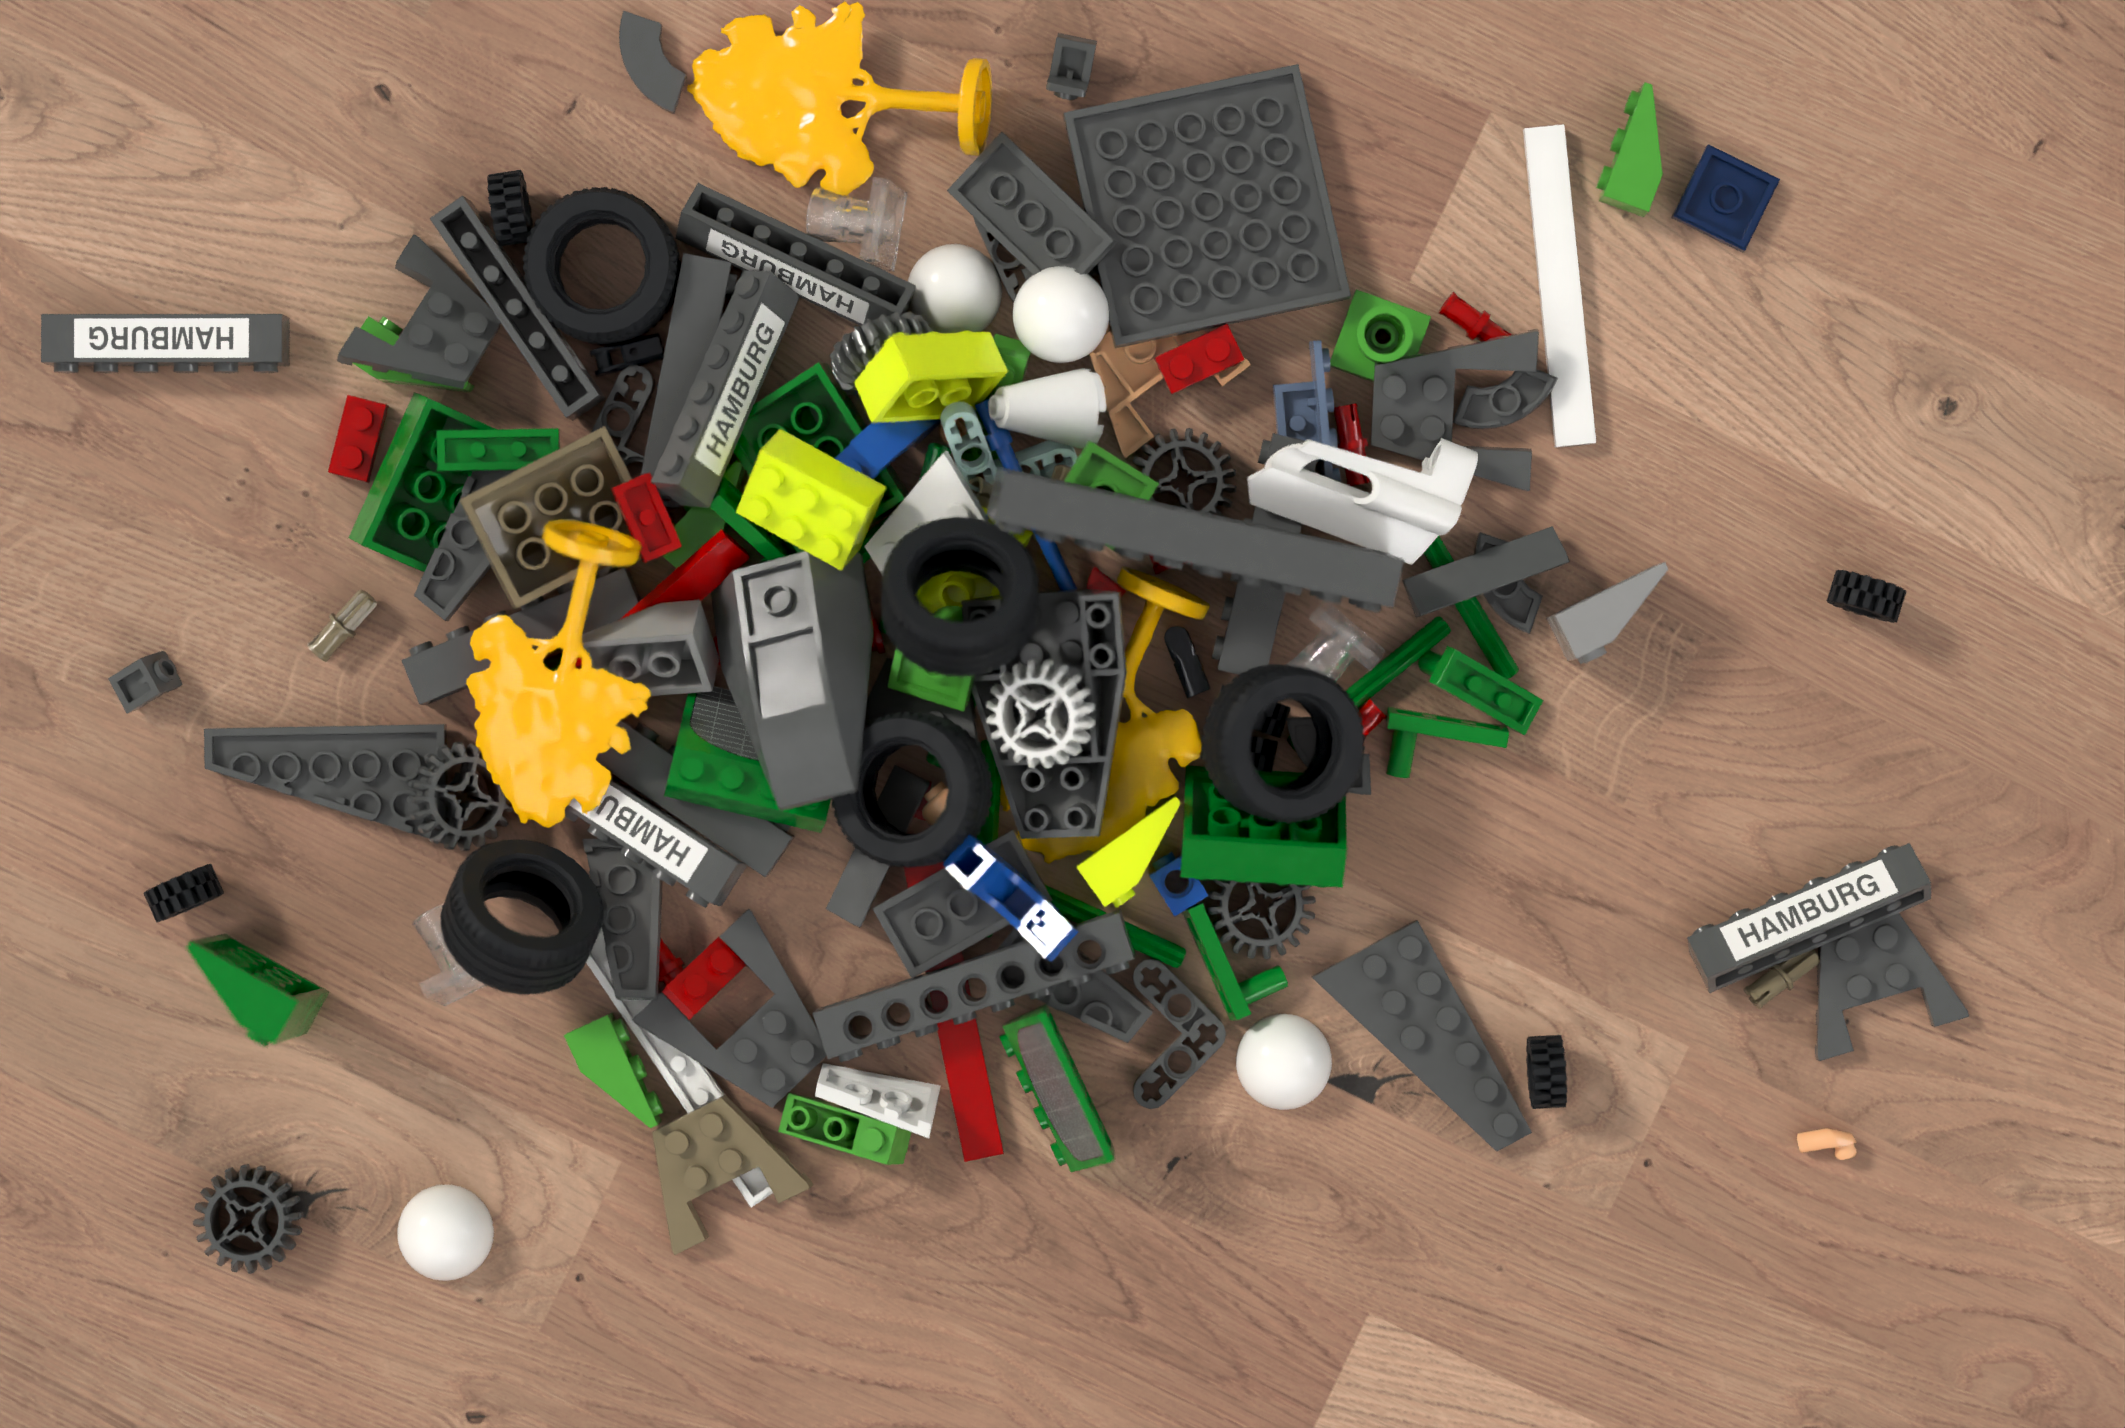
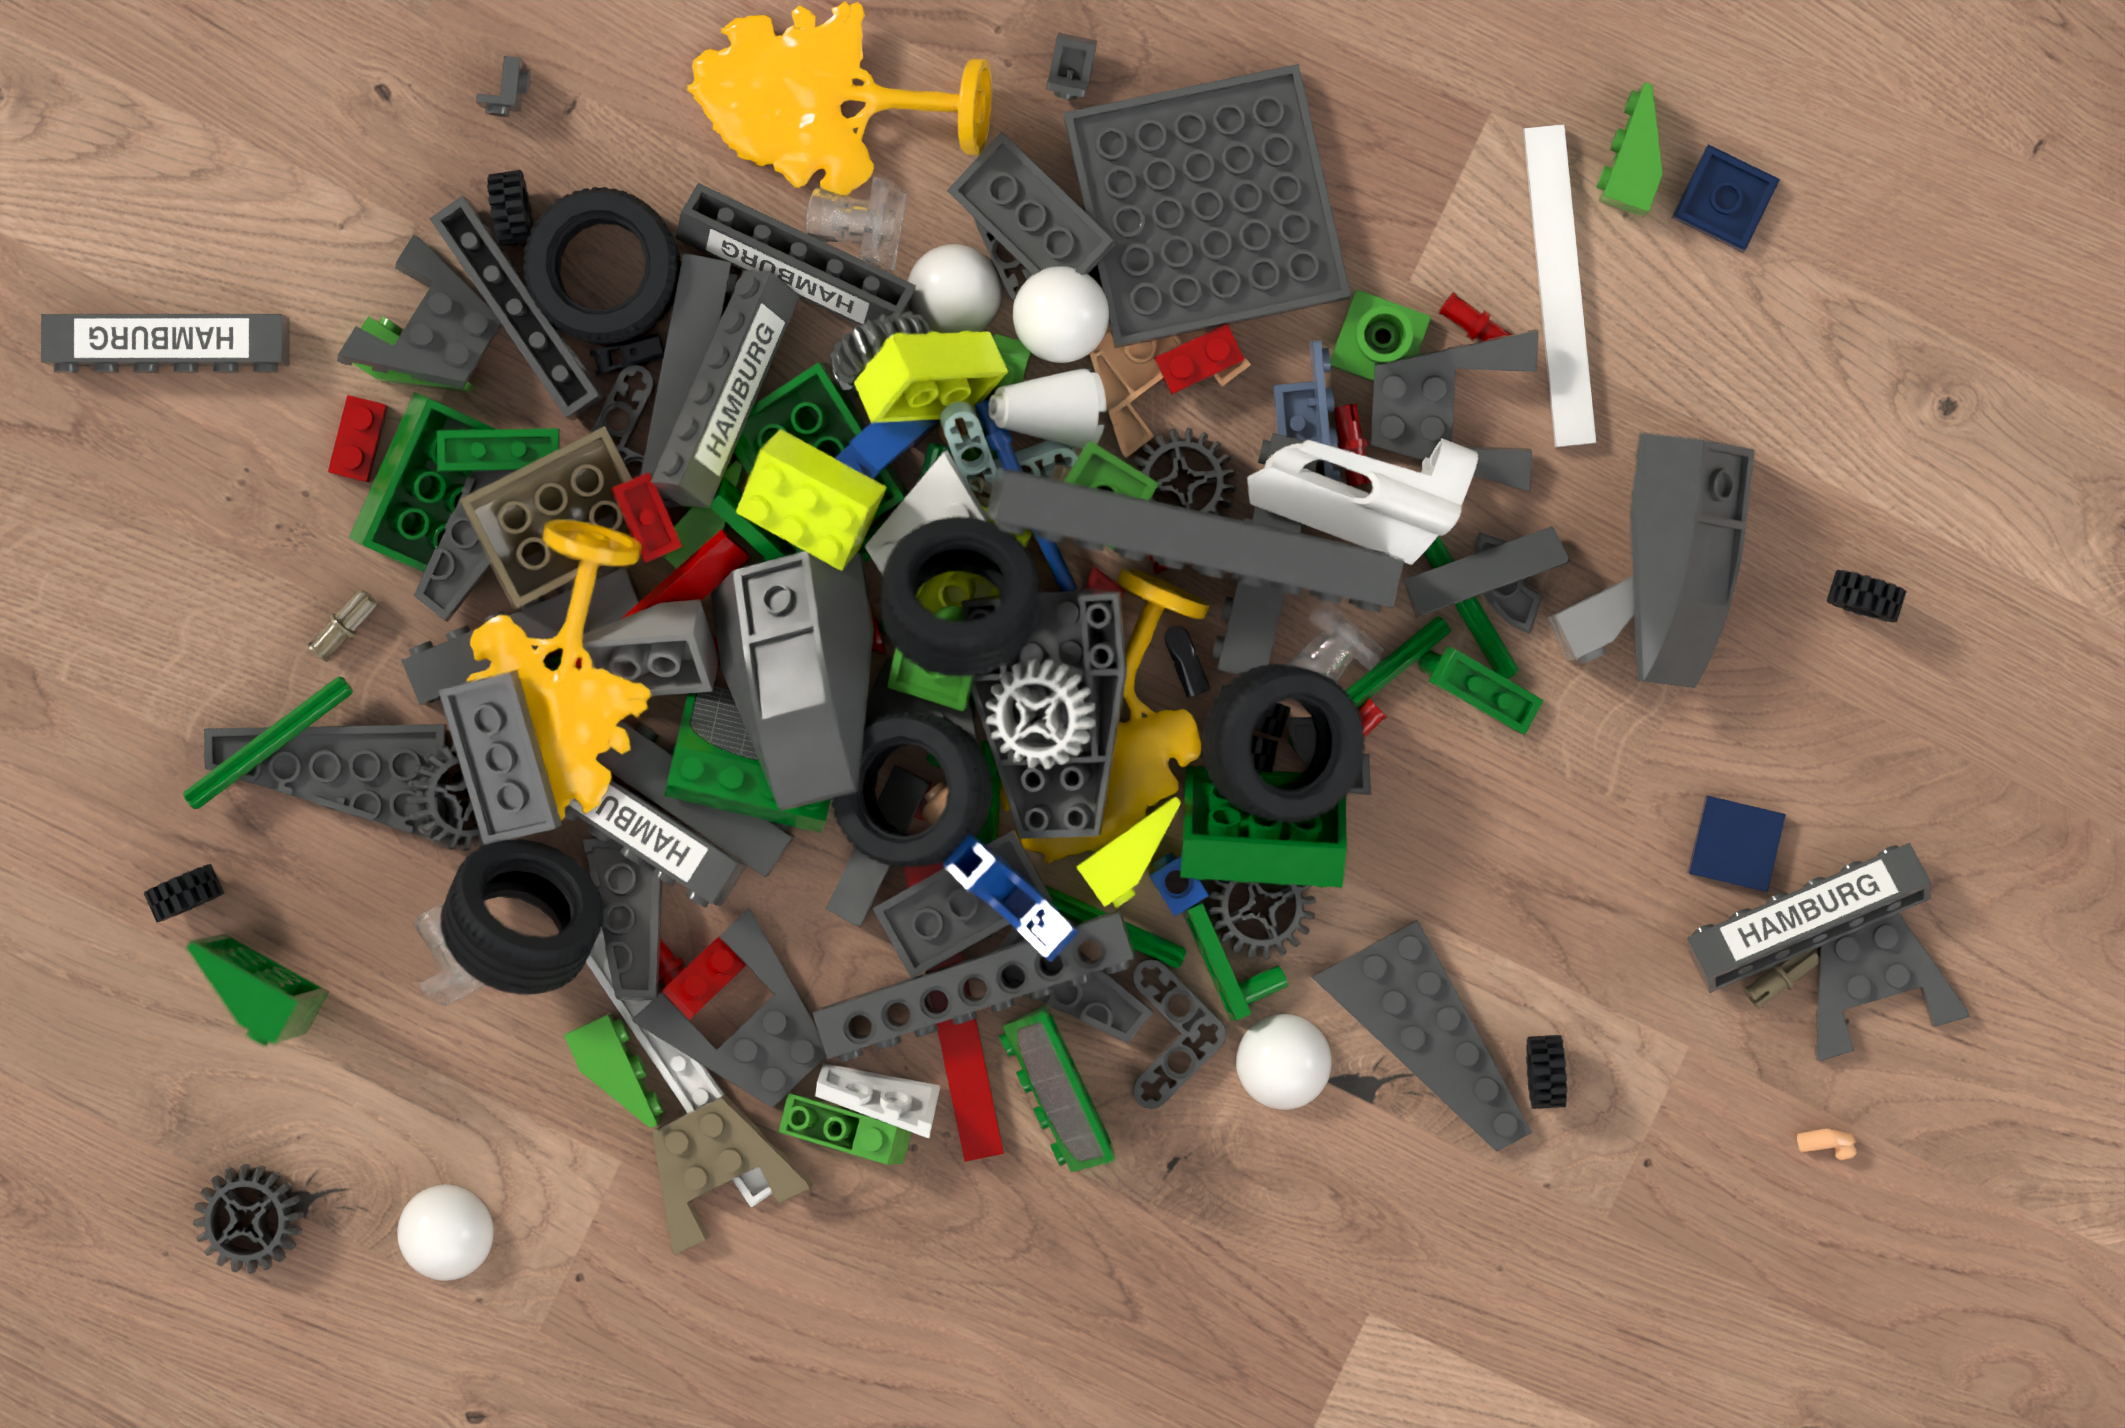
dark grey bracket [108,651,182,714] -> none
dark grey tile [619,11,687,114] -> none
green piece [1386,707,1510,778] -> none
dark grey tile [1453,370,1558,429] -> none
none -> green axle [183,676,353,809]
none -> dark grey plate [439,670,562,845]
none -> dark grey bracket [476,56,531,117]
none -> dark grey wedge [1630,433,1755,688]
none -> dark blue tile [1687,795,1786,892]

